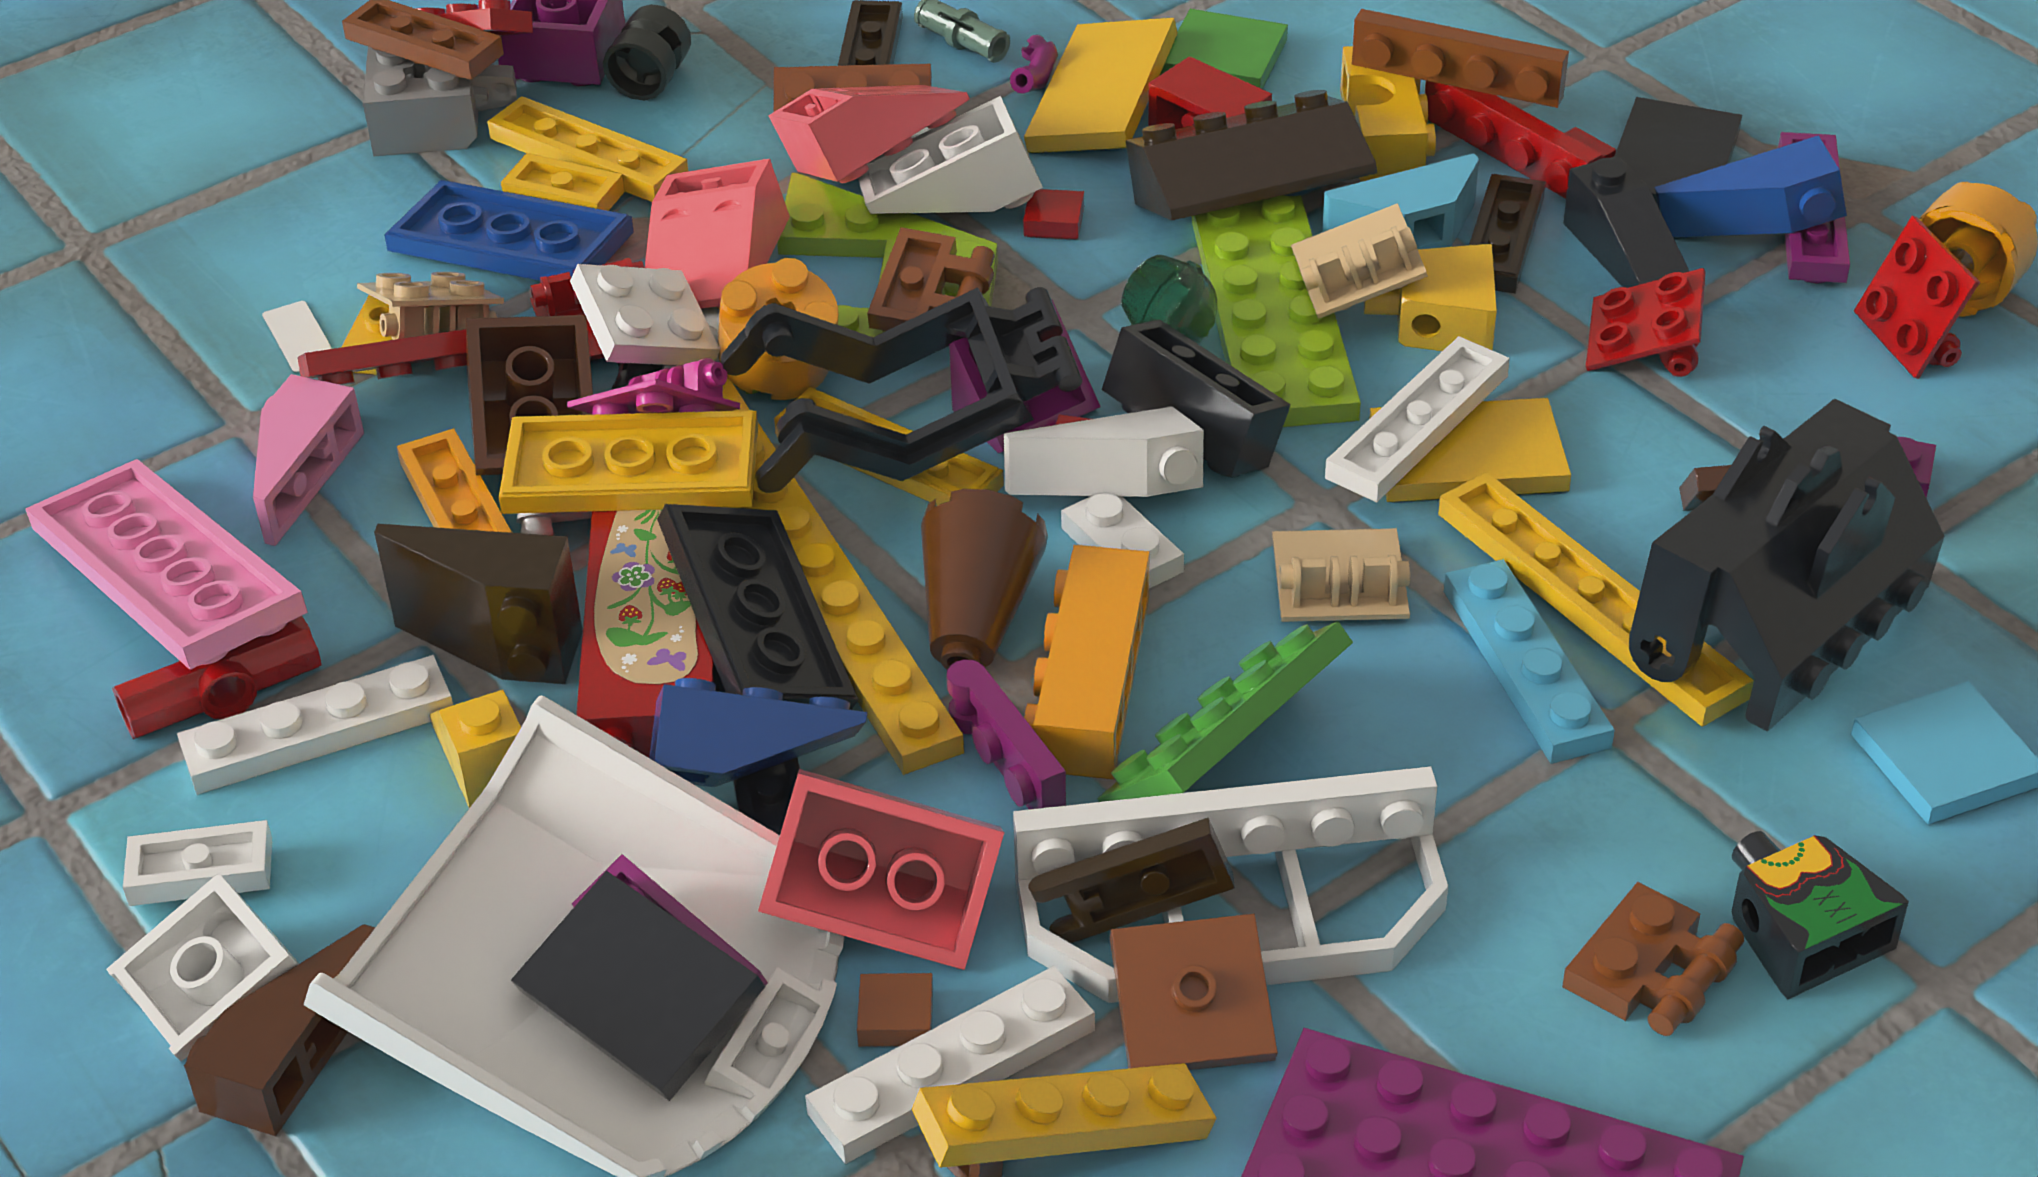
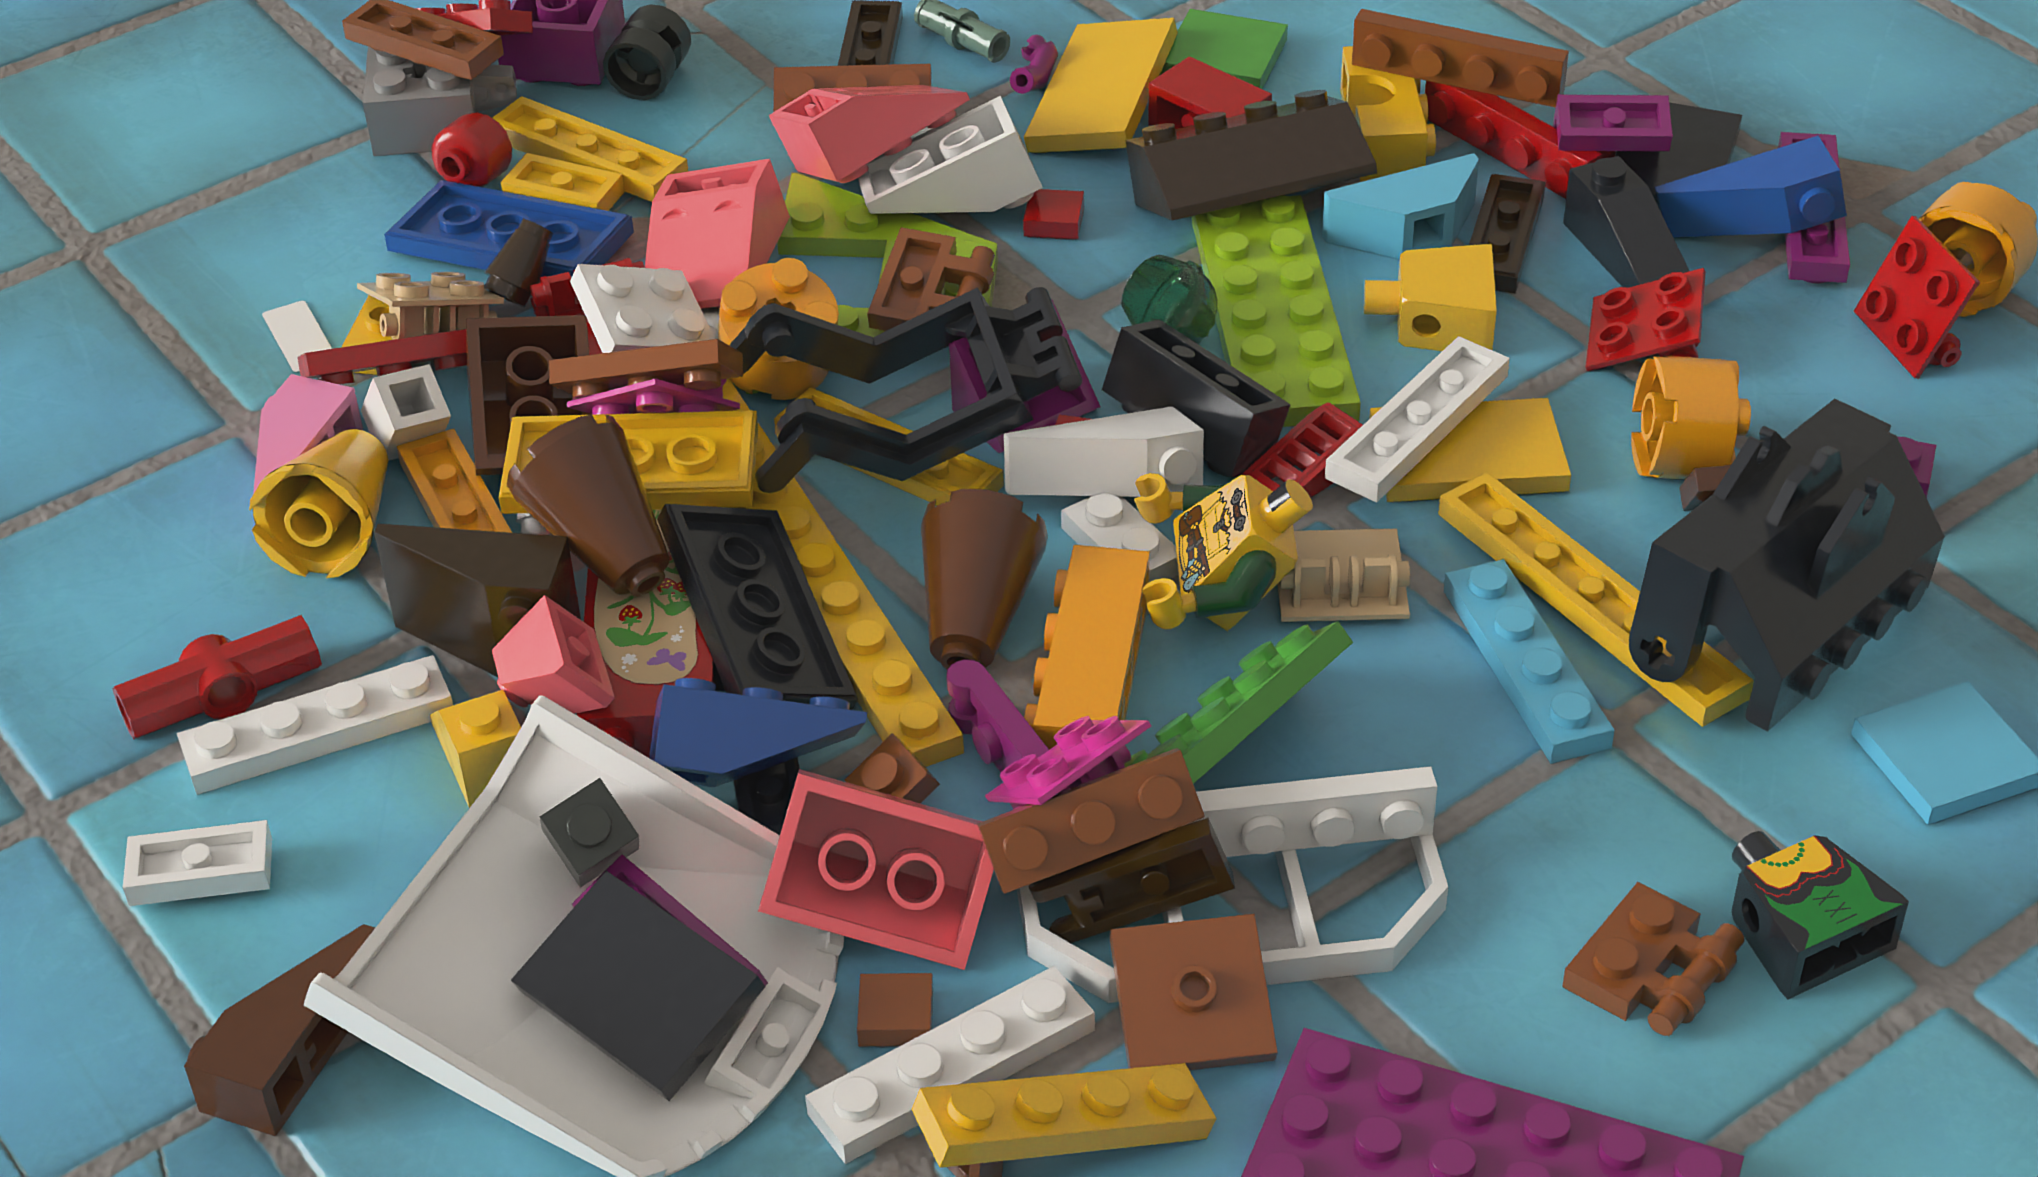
bright pink plate [25,459,308,669] -> none
white slope [106,873,299,1061] -> none
tan hinge [1291,203,1428,319] -> none
none -> yellow cone [249,429,388,578]
none -> white brick [361,364,451,461]
none -> red head [431,112,512,187]
none -> dark brown cone [484,219,554,308]
none -> coral slope [492,595,615,714]
none -> reddish brown cone [507,414,670,597]
none -> pearl dark grey brick [539,778,639,888]
none -> dark orange plate [549,339,743,400]
none -> dark orange plate [844,733,940,804]
none -> dark orange plate [977,748,1205,894]
none -> dark pink hinge [985,716,1151,810]
none -> torso [1134,473,1313,631]
none -> red slope [1241,402,1363,498]
none -> magenta panel [1553,94,1673,151]
none -> light orange brick [1631,356,1751,480]

